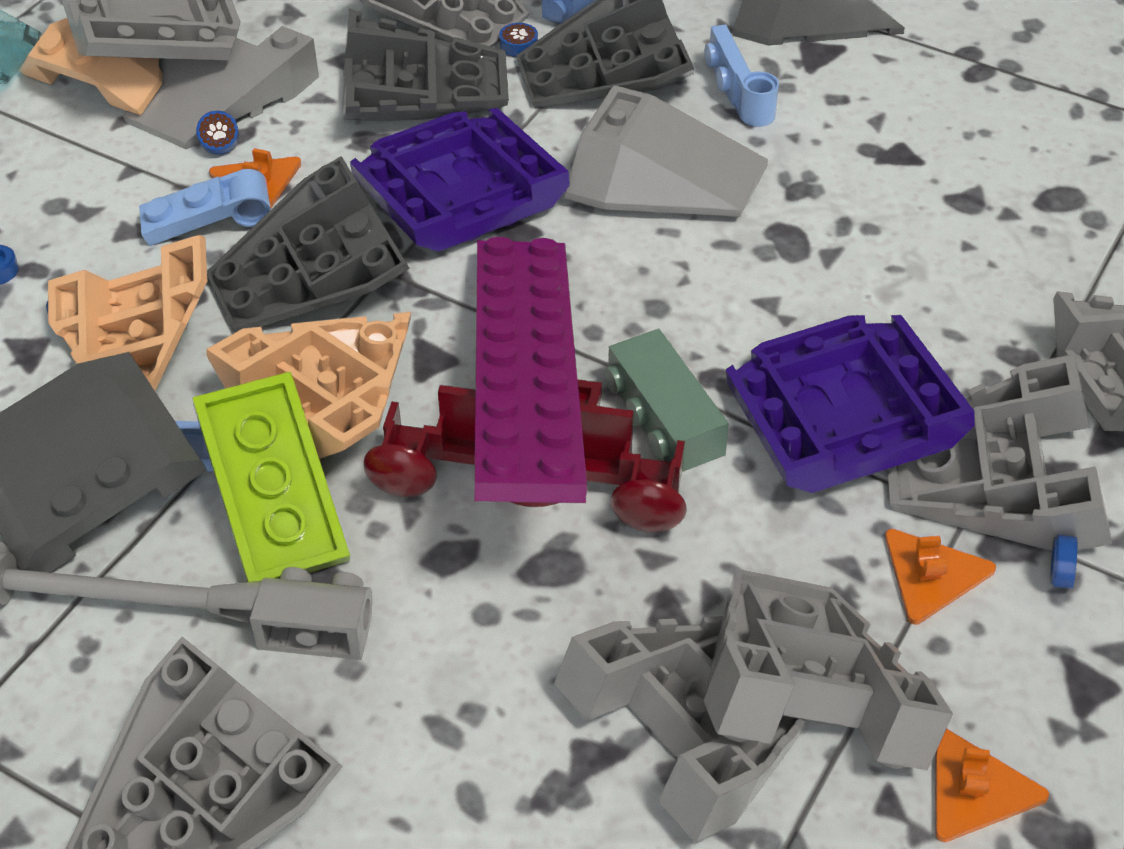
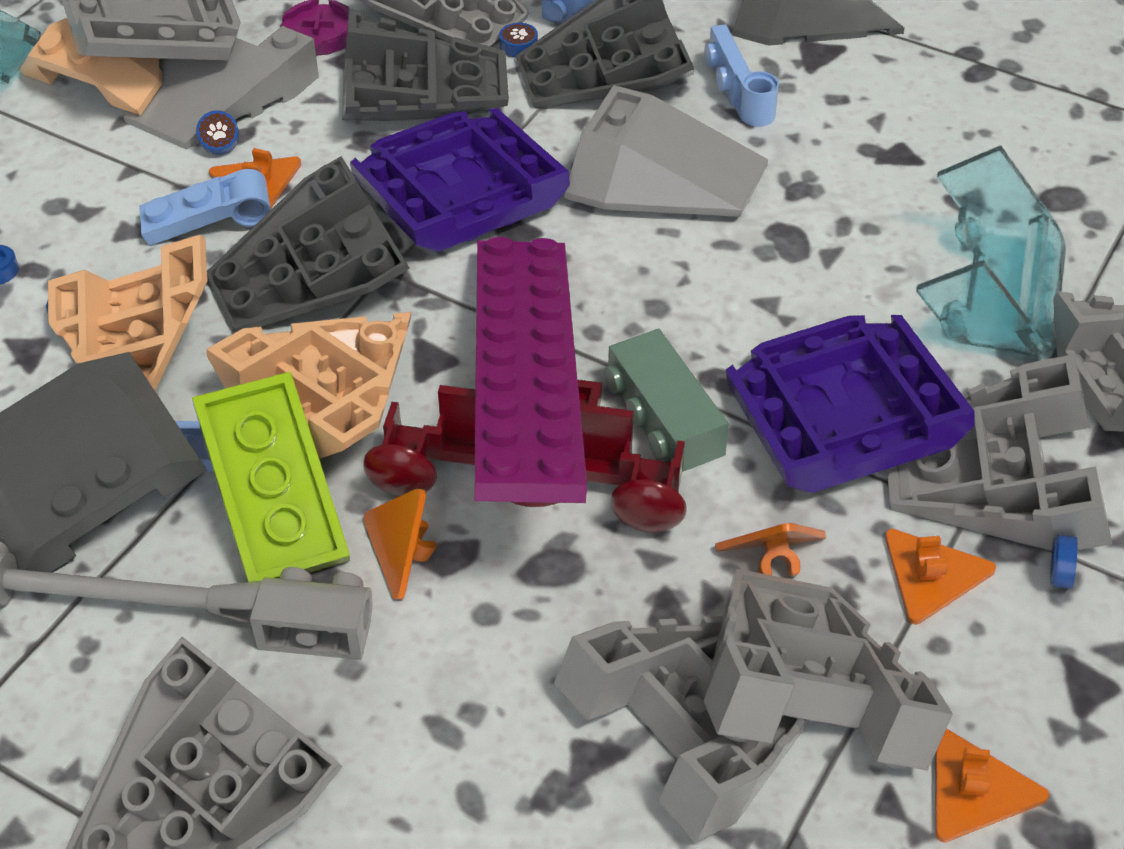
none -> magenta tile [280,0,350,56]
none -> orange piece [364,489,437,599]
none -> orange piece [715,523,826,577]
none -> clear light blue windscreen [916,145,1066,356]

